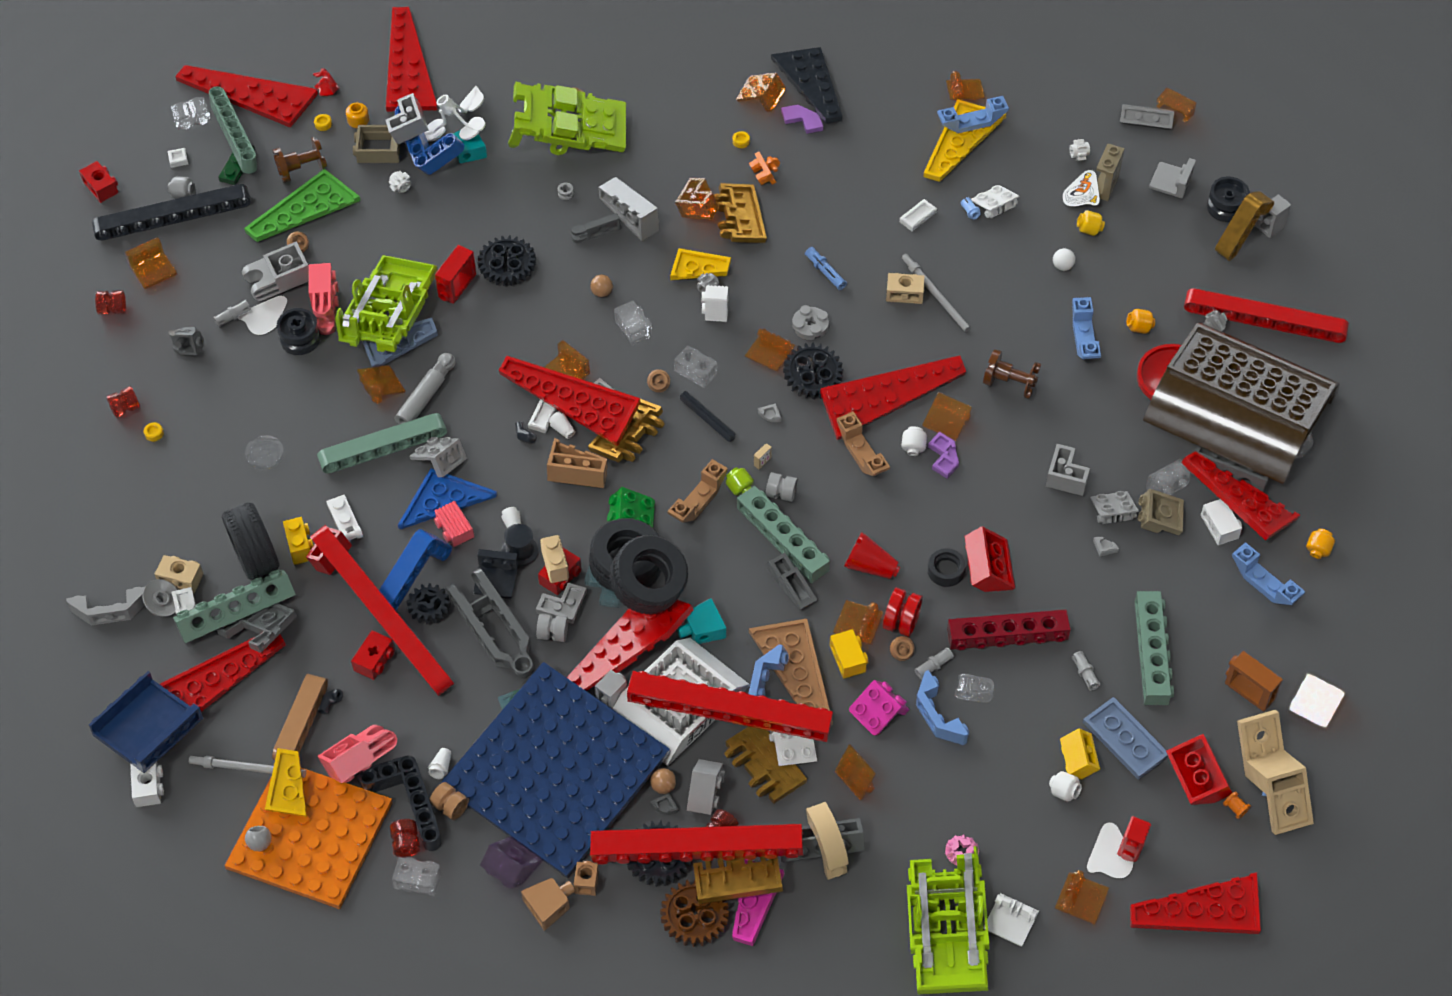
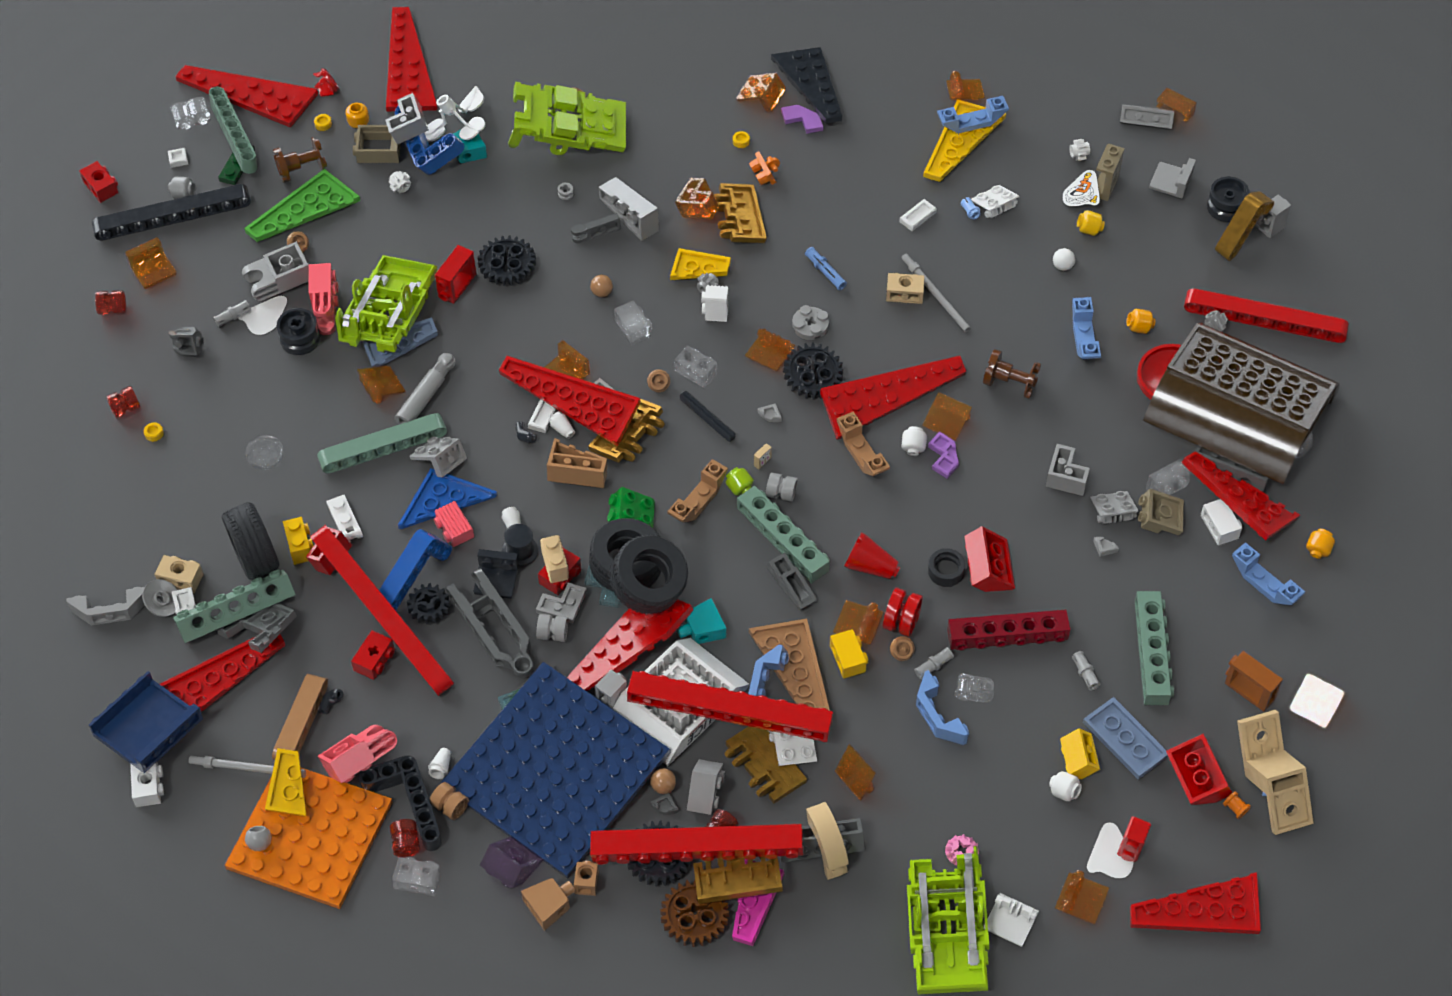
dark pink bracket [849,680,910,736] -> none

